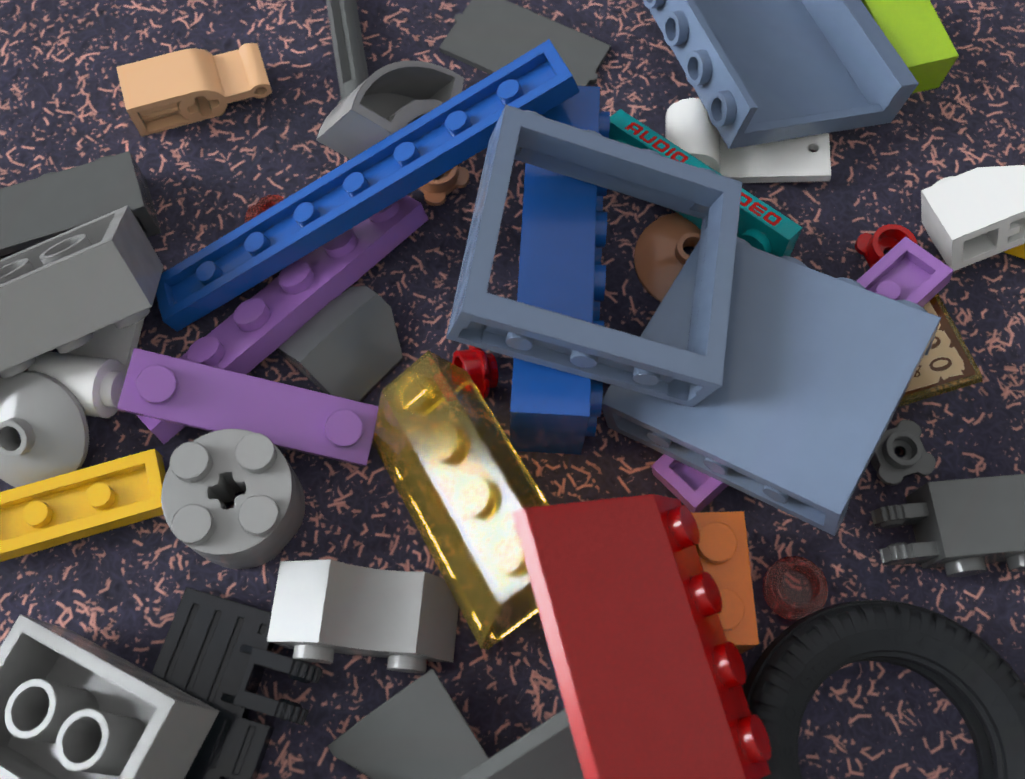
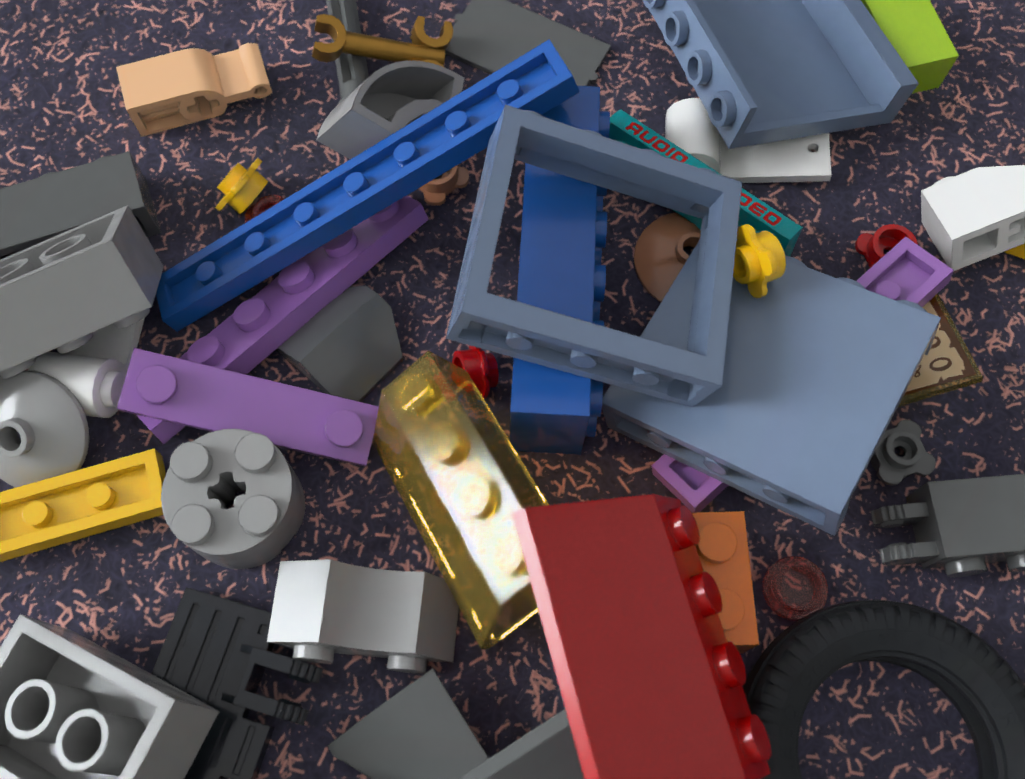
none -> yellow plate [215,158,268,214]
none -> pearl gold bar [312,14,453,67]
none -> yellow plate [733,224,786,298]

